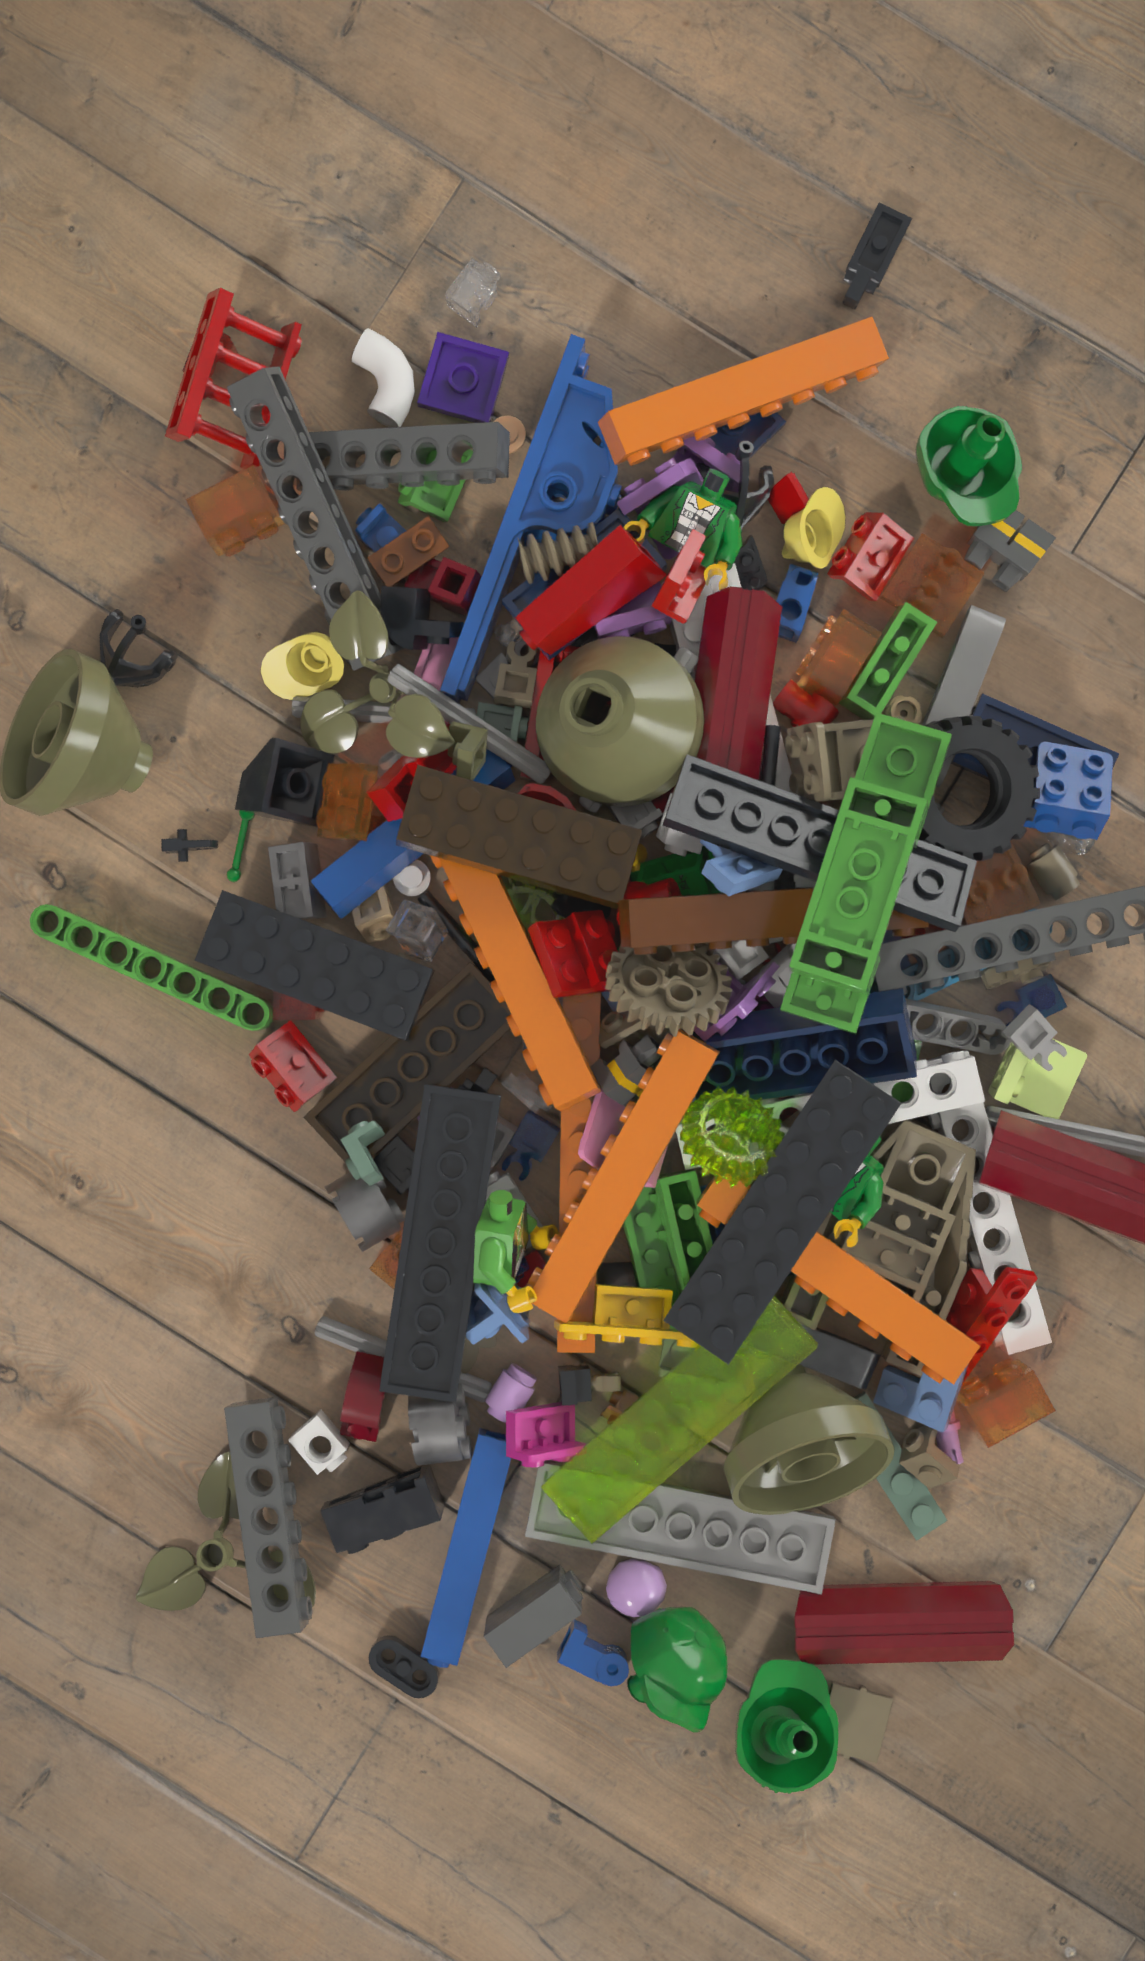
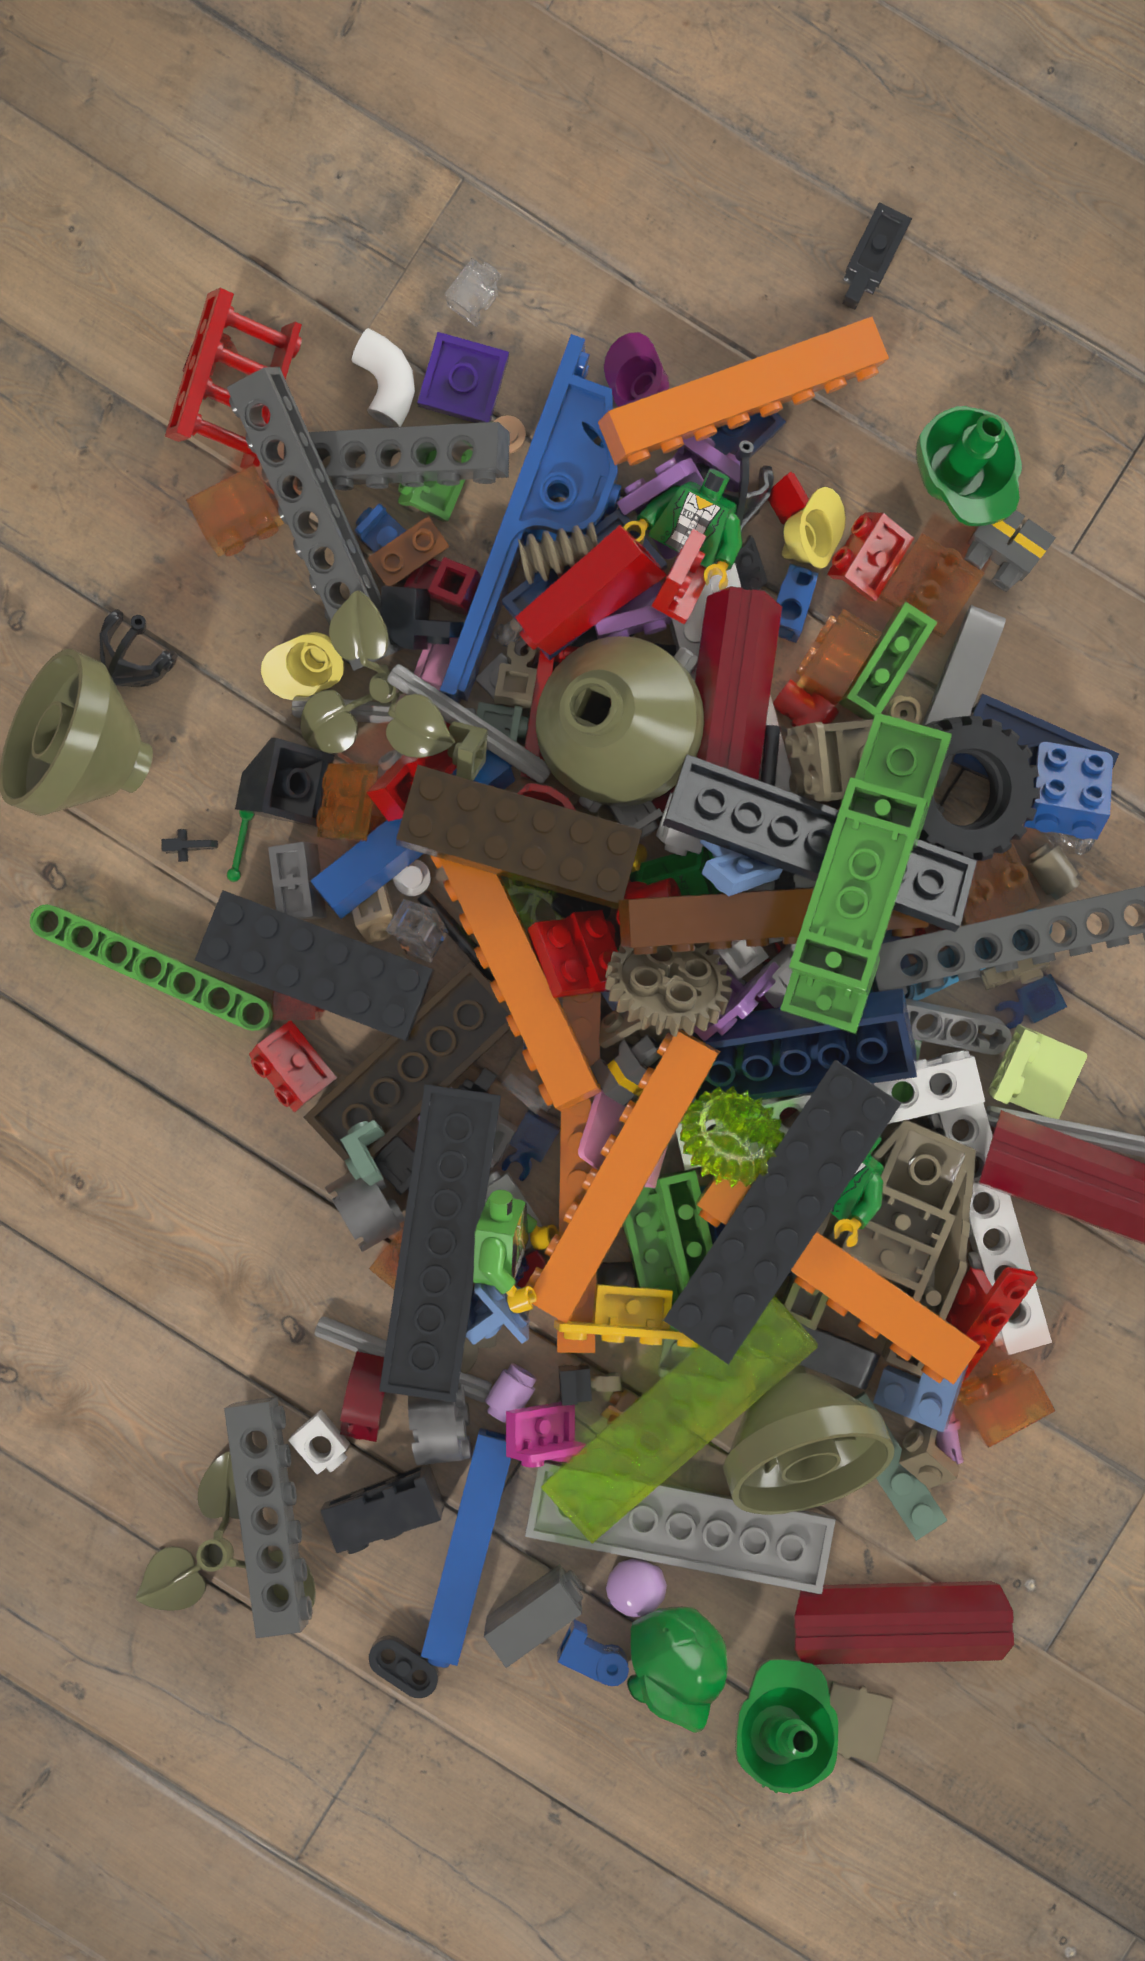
light grey plate [1002,1004,1067,1071] -> none
none -> magenta piece [604,332,670,407]

